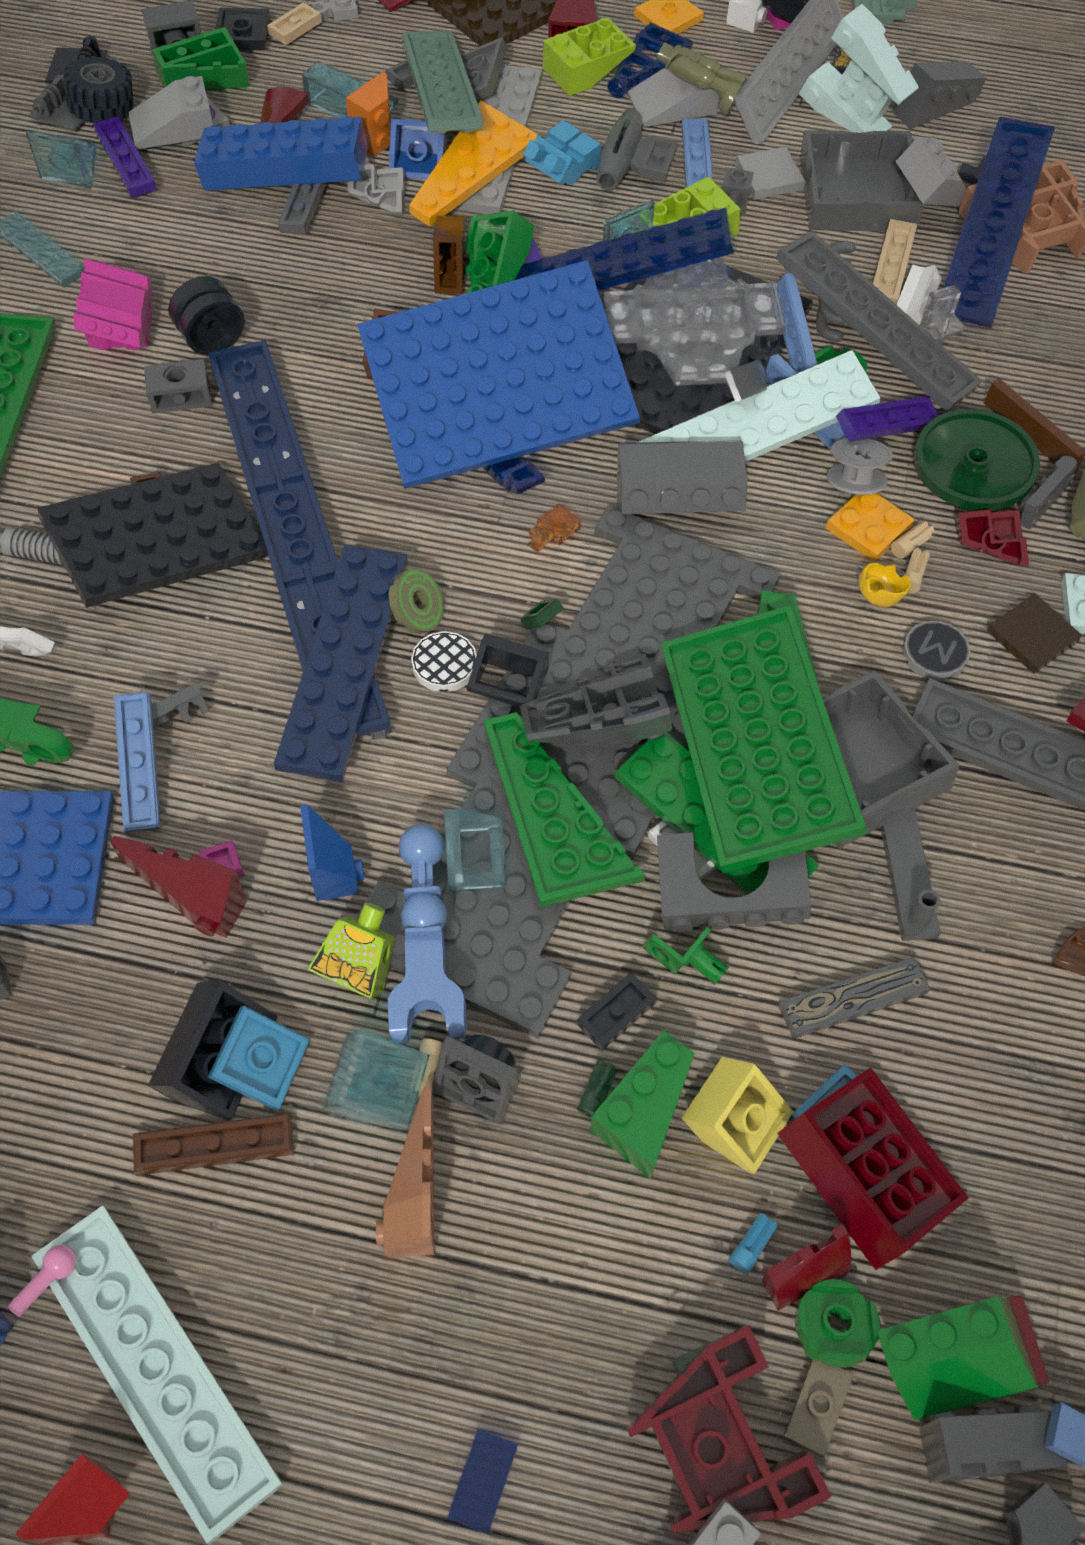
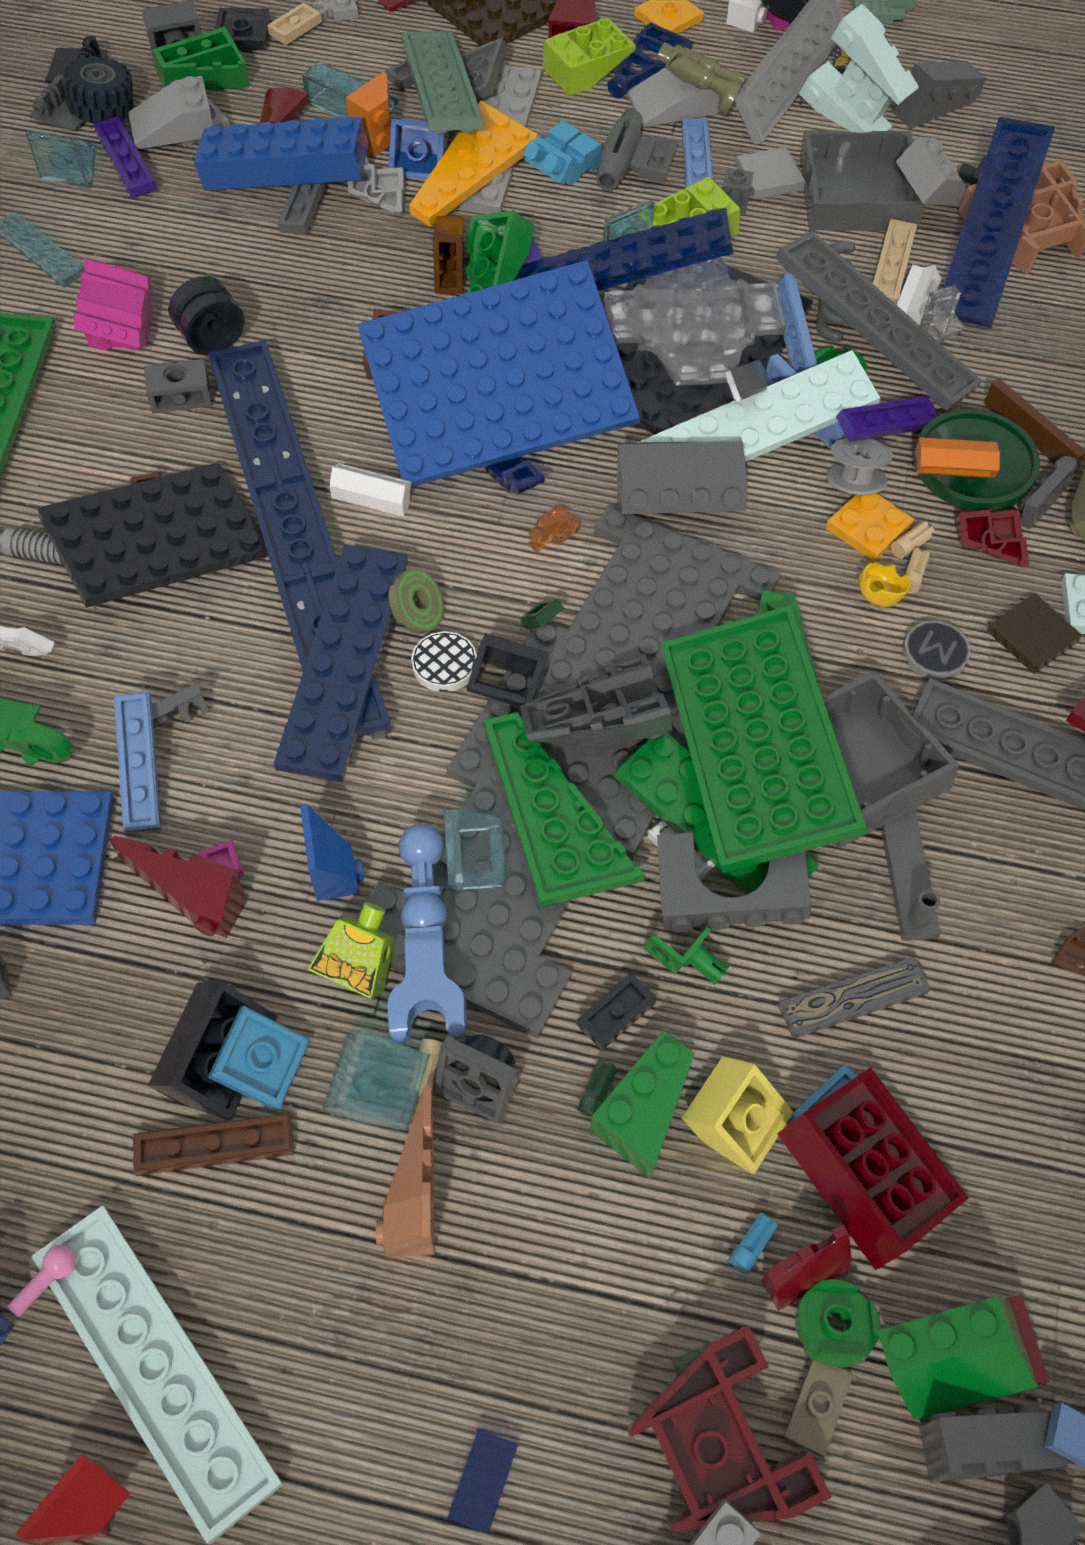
none -> white piece [330,463,412,517]
none -> orange piece [915,437,1000,478]

